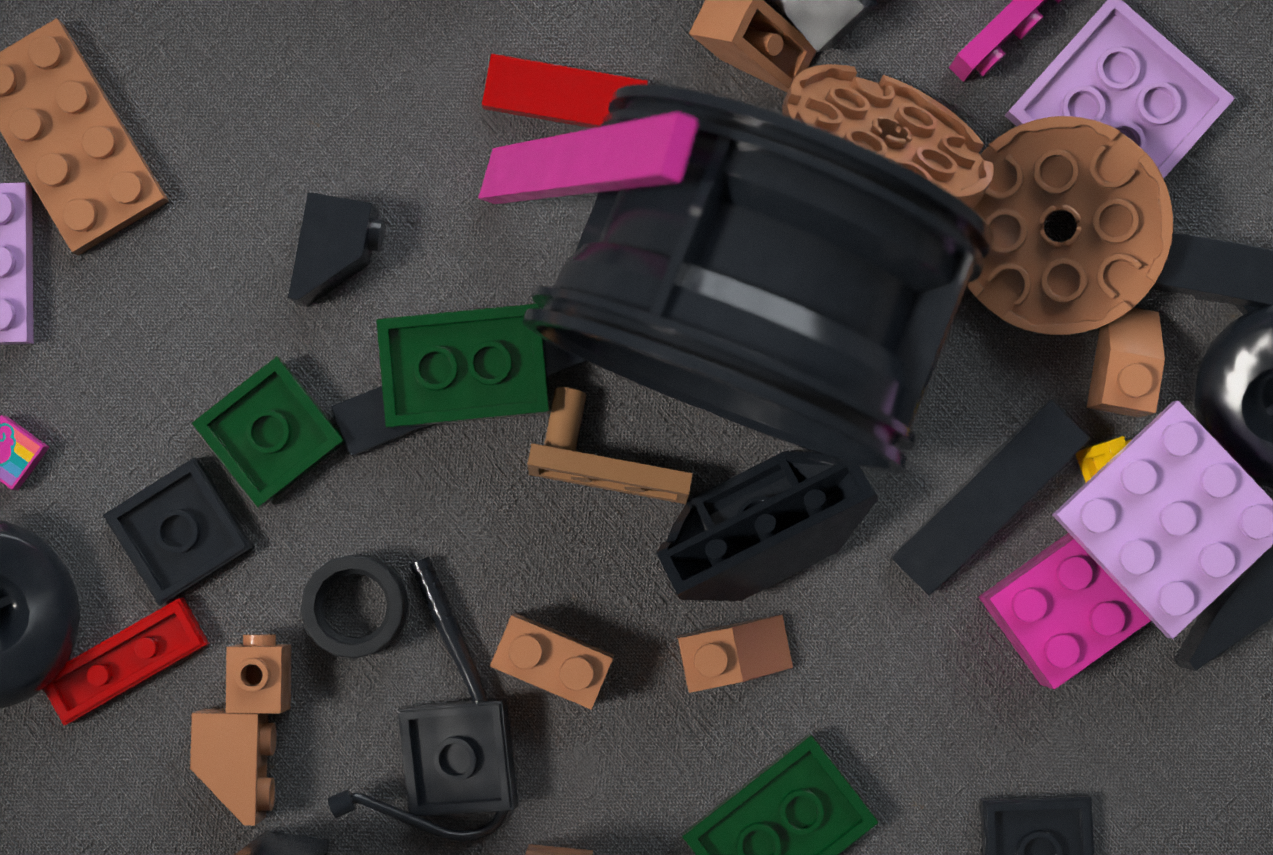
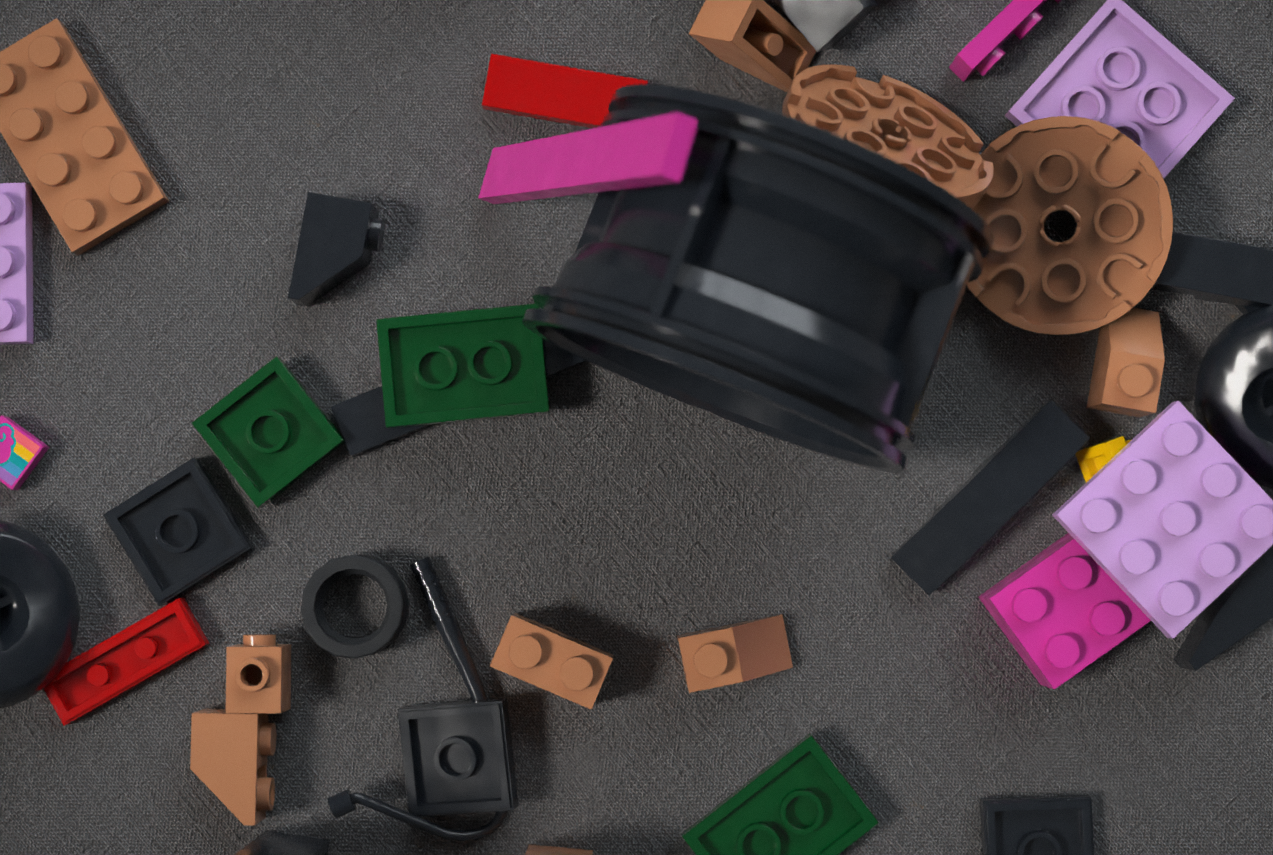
medium nougat piece [527,387,693,504] -> none
black wedge [656,451,878,601] -> none

